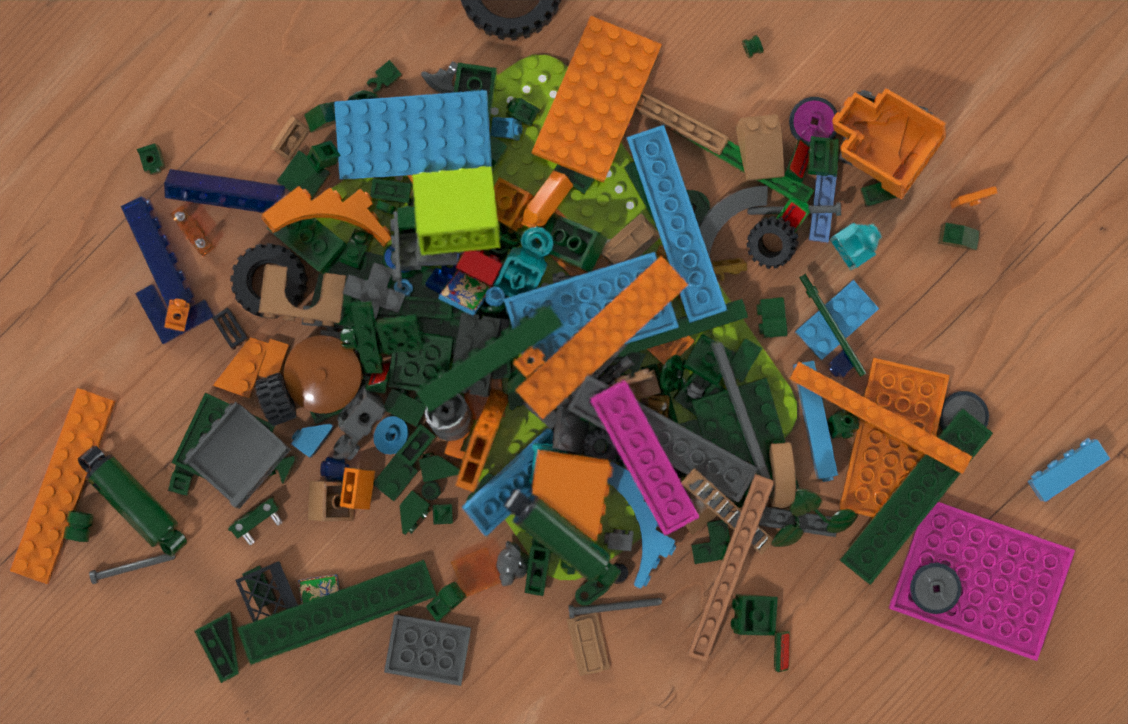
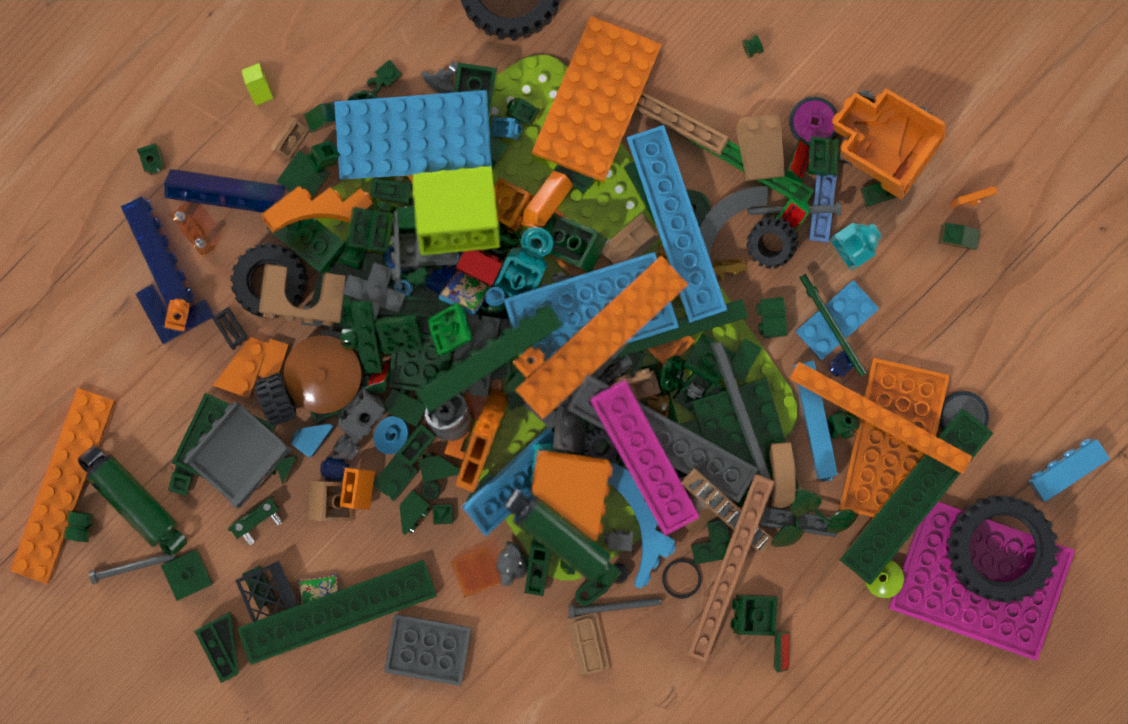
dark green plate [426,582,467,622] -> none
dark grey wheel [910,563,961,614] -> none
none -> dark green plate [161,549,213,601]
none -> lime slope [241,63,274,106]
none -> dark green slope [346,207,394,252]
none -> dark green plate [406,267,429,286]
none -> green plate [427,303,473,356]
none -> black piece [662,559,701,599]
none -> lime dish [865,560,904,598]
none -> black tyre [946,495,1059,603]

